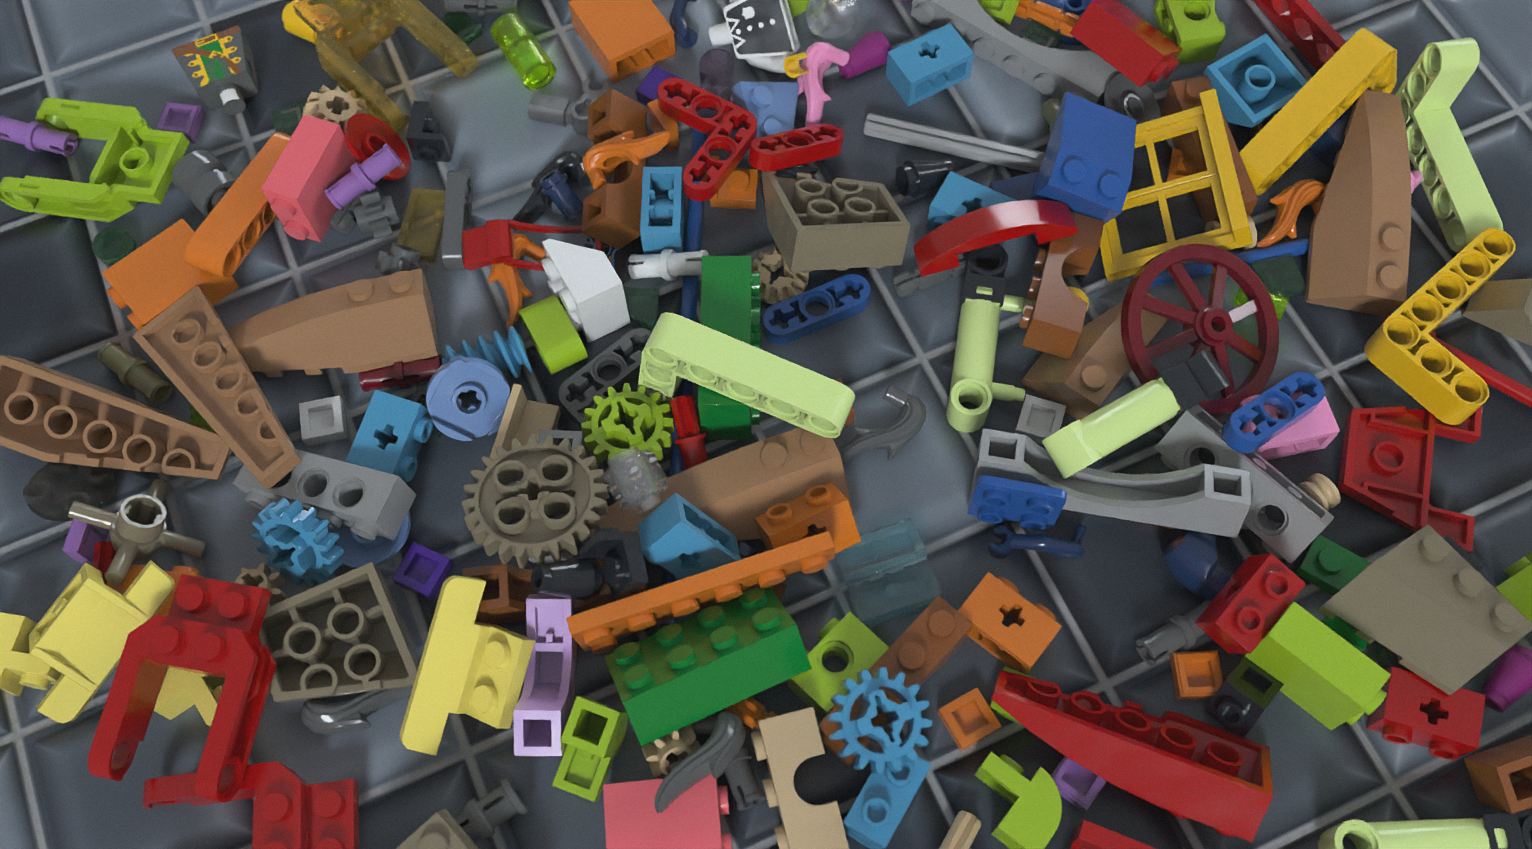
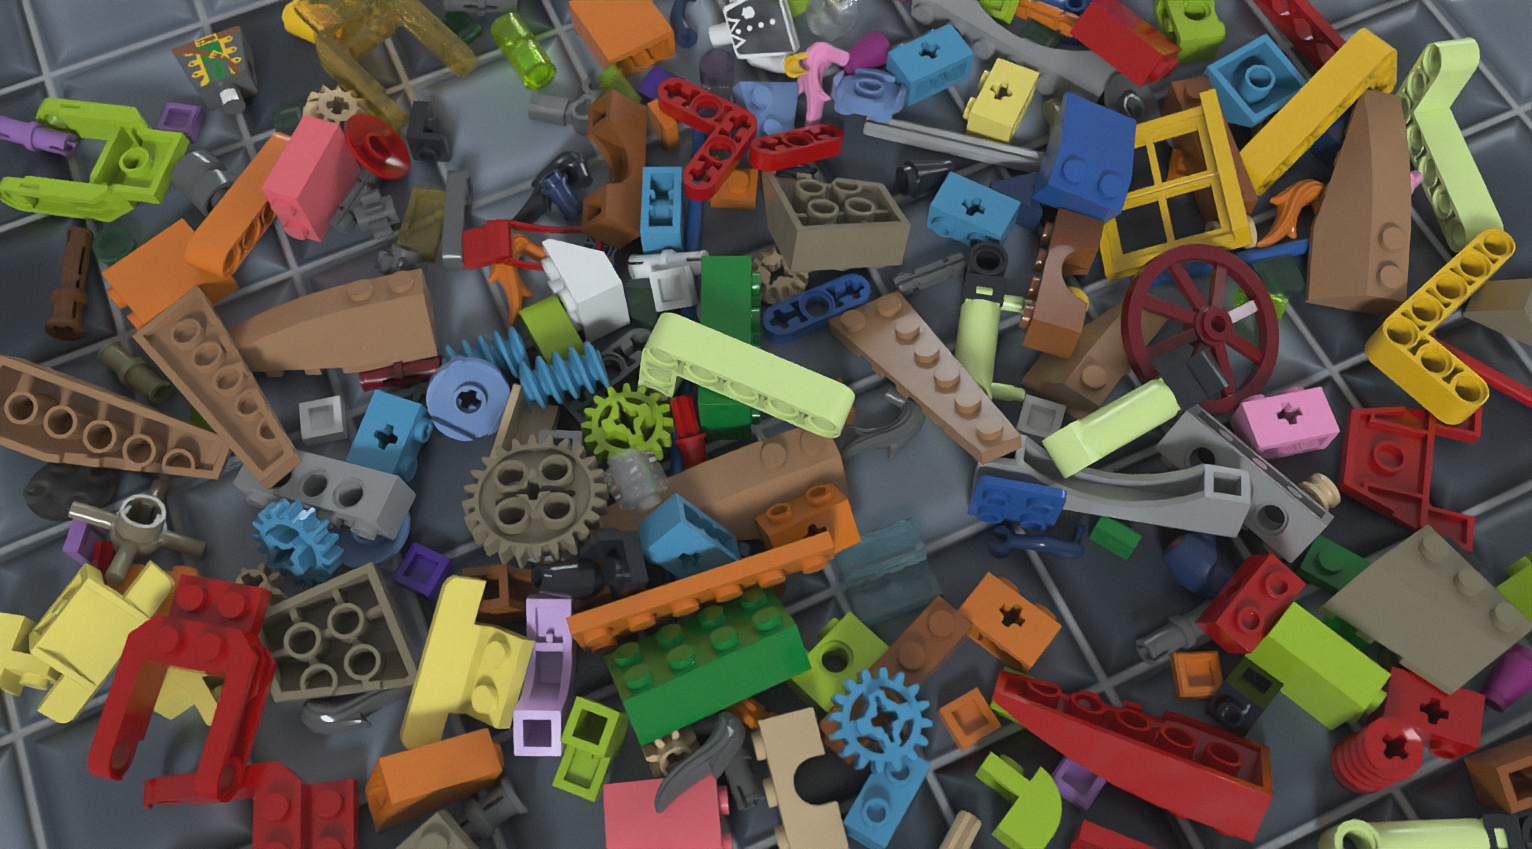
medium lavender pin [324,143,403,211] -> none
orange piece [583,130,670,191] -> none
red slope [913,200,1078,277] -> none
blue beam [1222,372,1325,453] -> none
none -> reddish brown pin [44,227,94,341]
none -> orange slope [364,728,504,833]
none -> dark azure piece [519,341,610,413]
none -> clear neon green pin [597,64,643,103]
none -> white tile [648,264,699,312]
none -> medium nougat wing [828,290,1022,465]
none -> medium blue plate [831,68,907,123]
none -> light yellow brick [963,58,1040,145]
none -> green tile [1089,516,1142,561]
none -> red piece [1329,717,1424,795]

